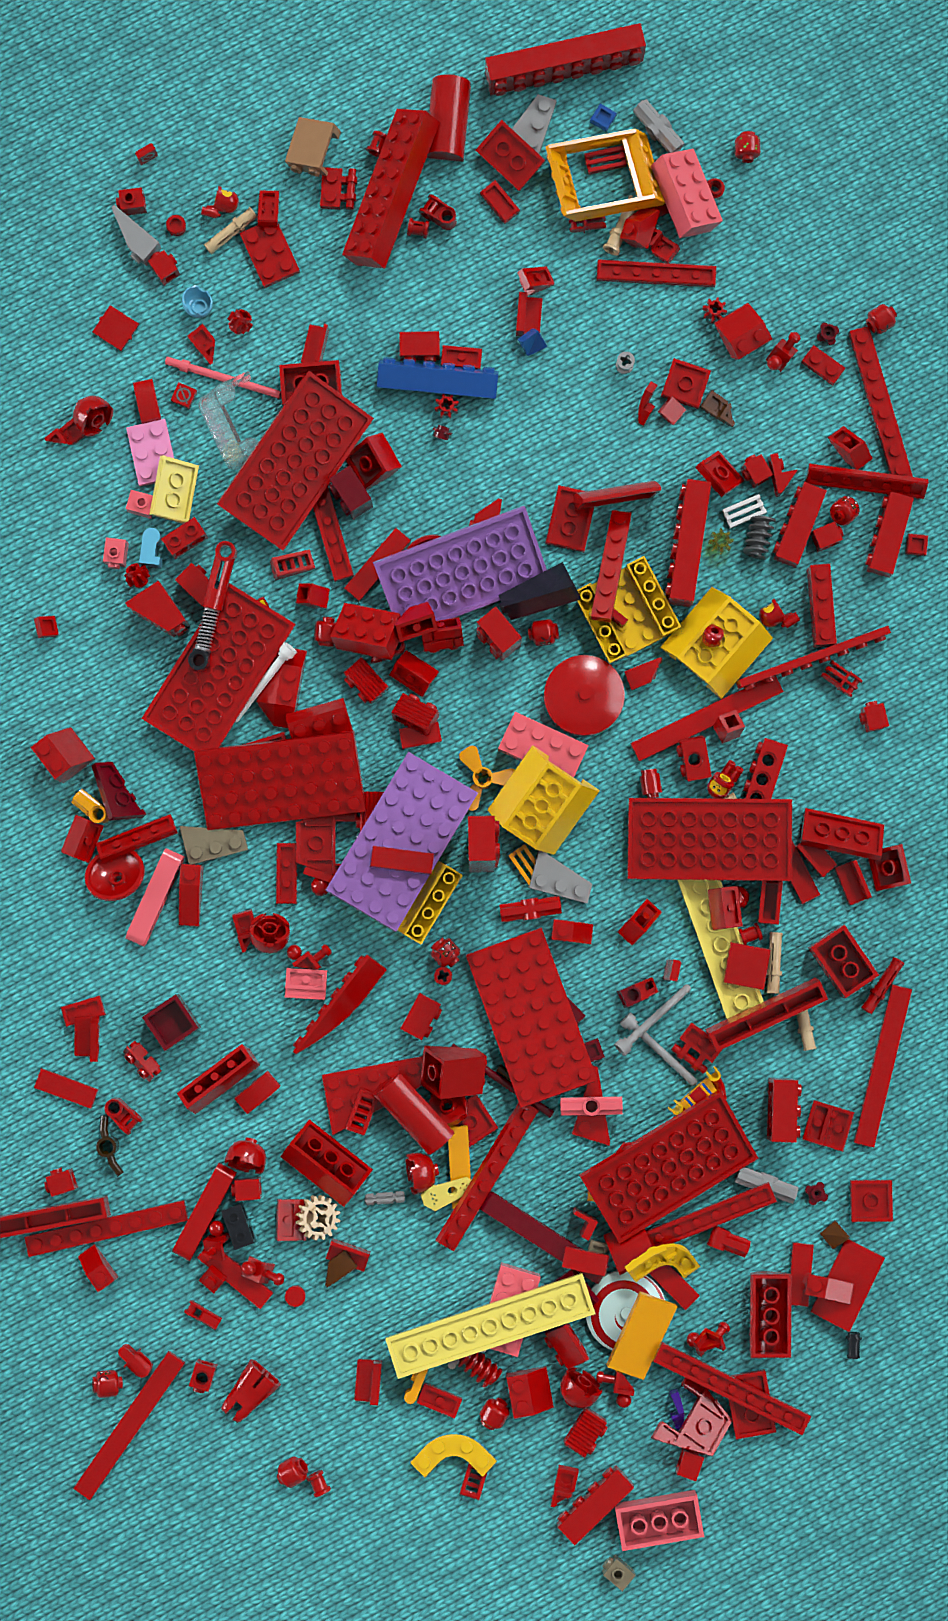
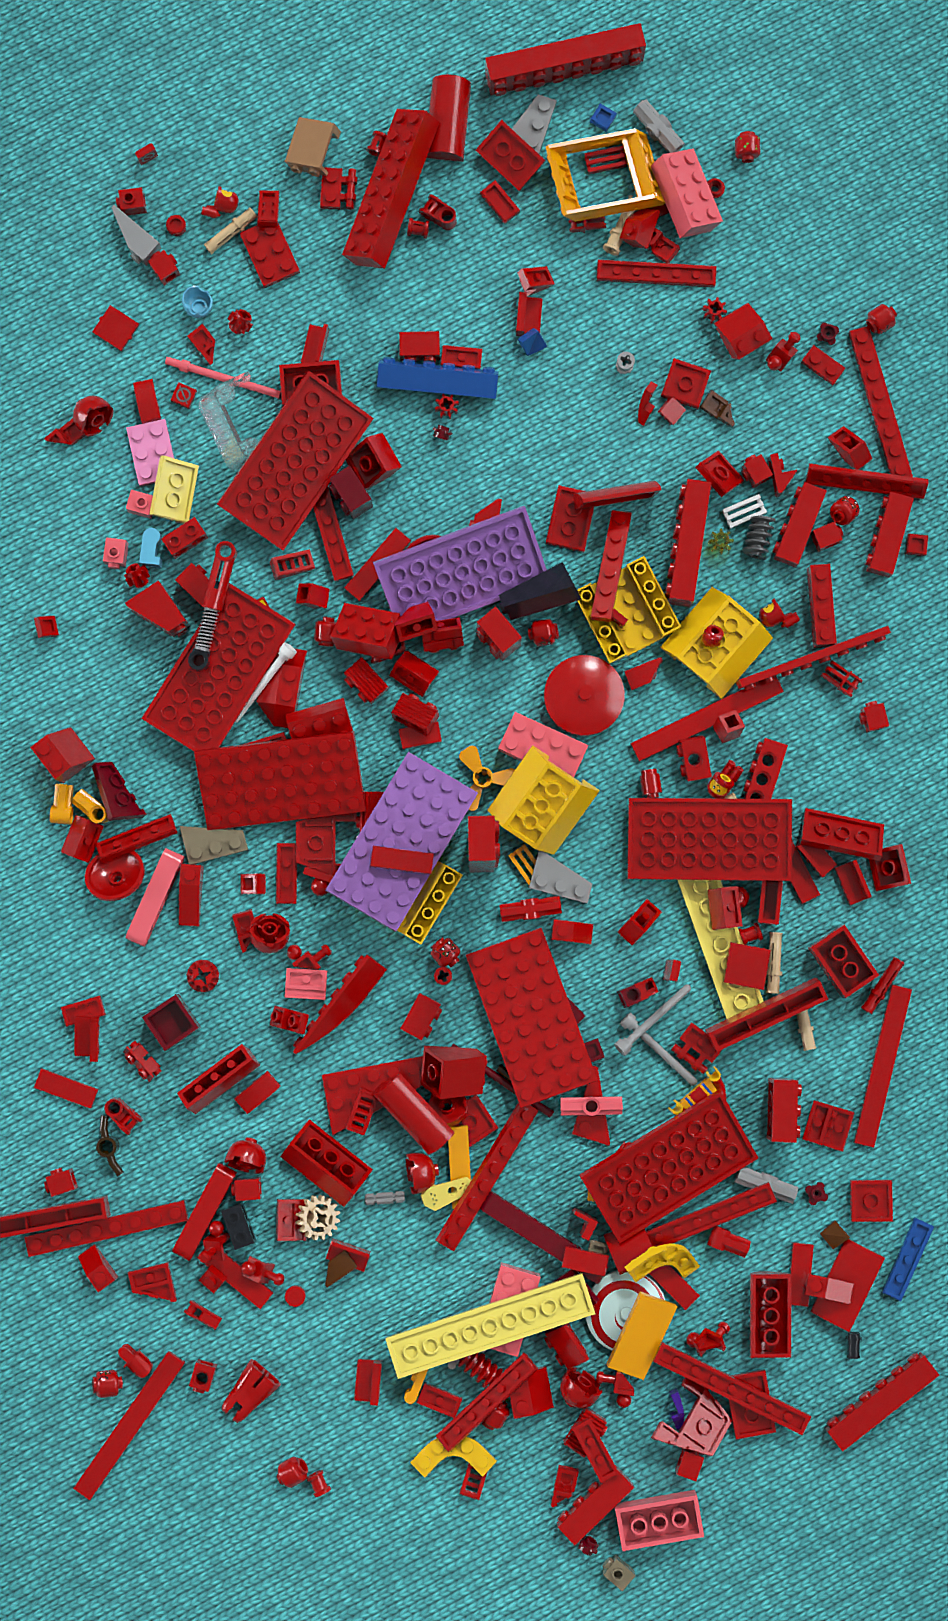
none -> light orange piece [50,784,73,825]
none -> red wing [128,1262,177,1302]
none -> red gear [186,960,219,992]
none -> red slope [241,874,266,894]
none -> red slope [270,1005,309,1035]
none -> red tile [436,1353,538,1452]
none -> red plate [571,1417,619,1483]
none -> dark red plate [578,1535,599,1556]
none -> red brick [825,1352,939,1452]
none -> blue tile [881,1217,934,1301]

